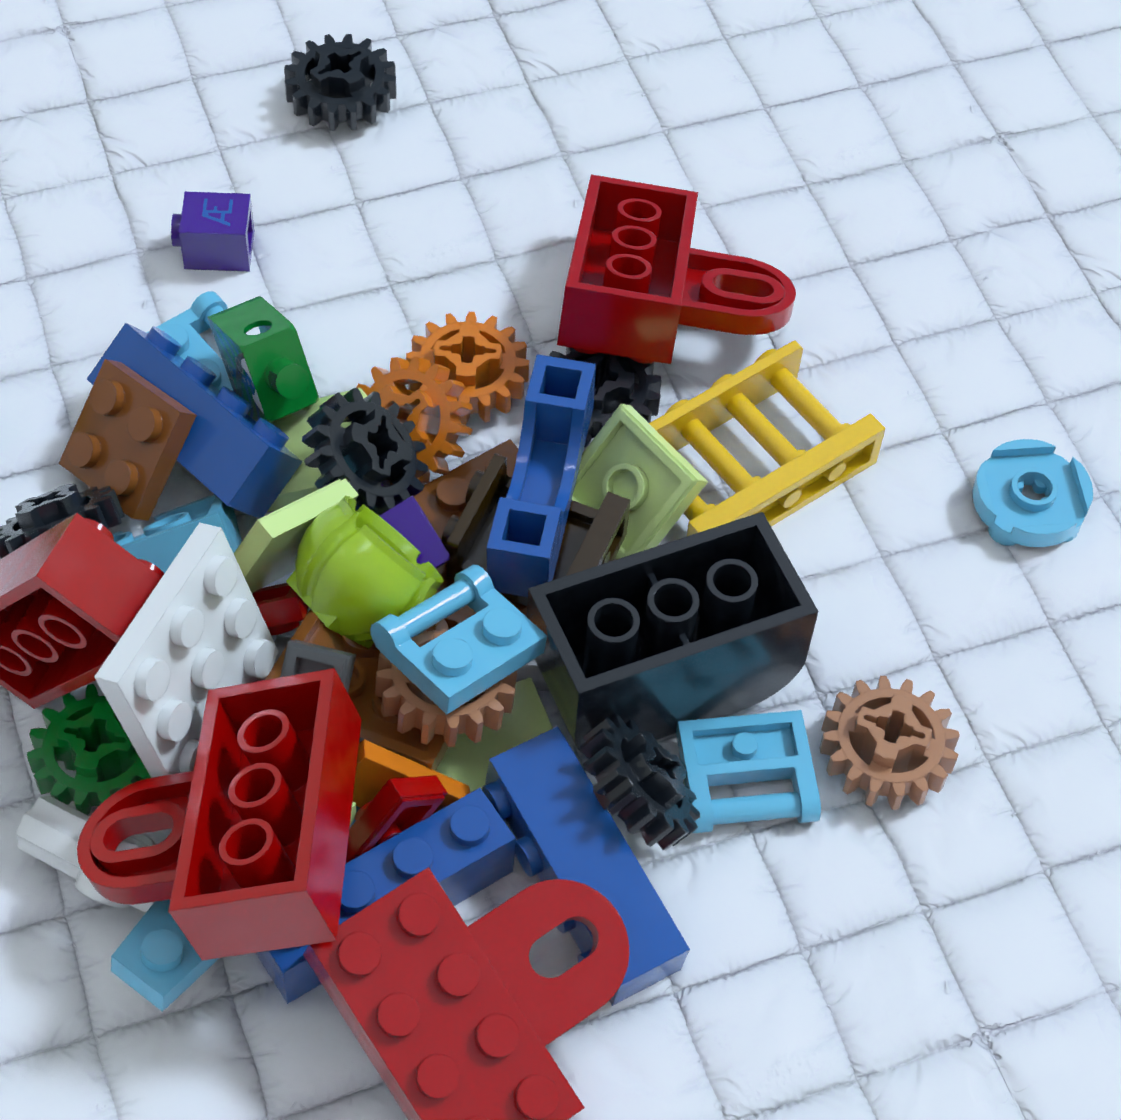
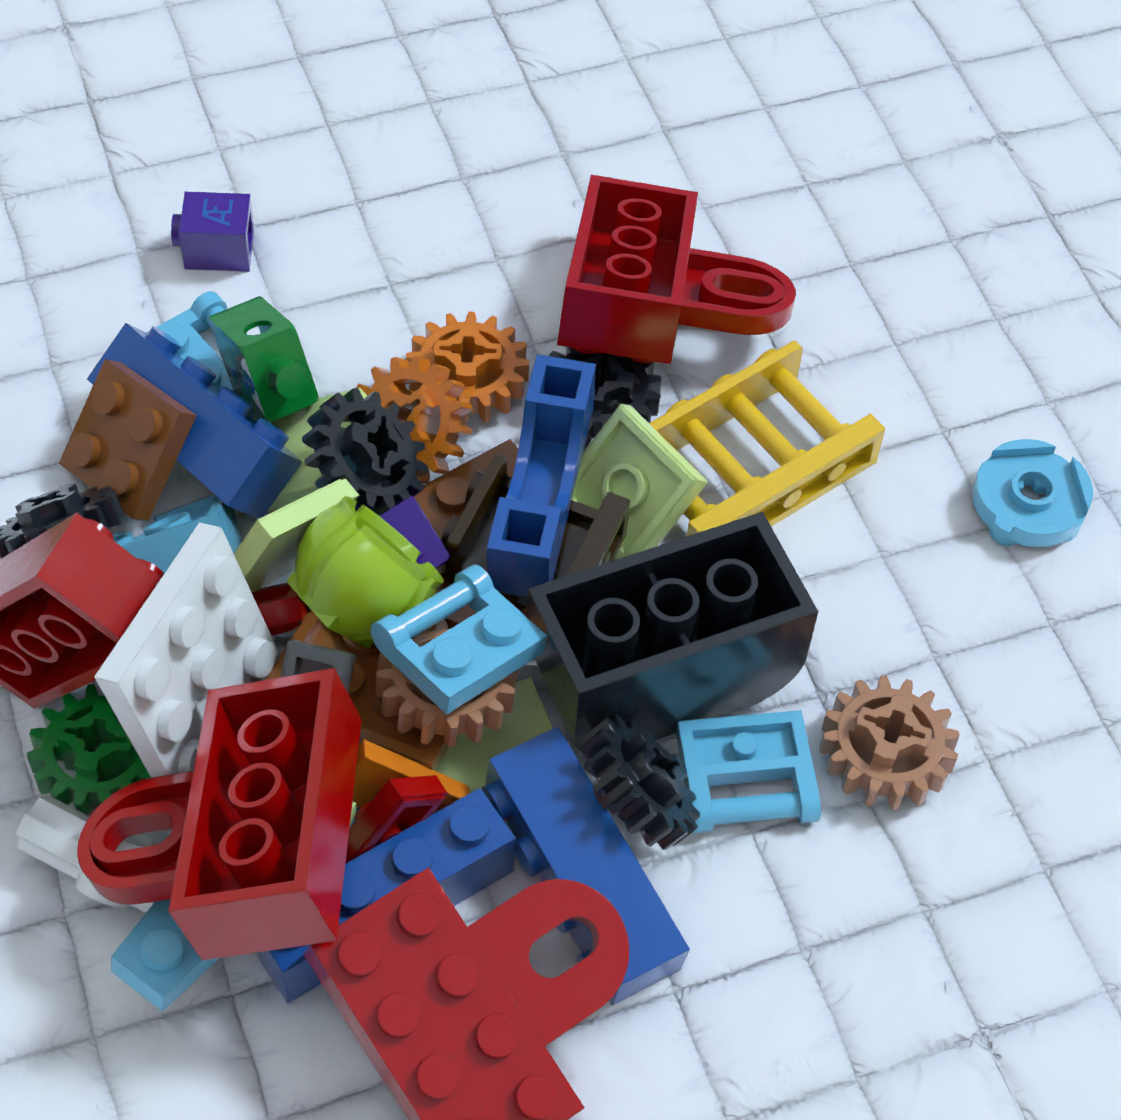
black gear [284,34,397,131] -> none

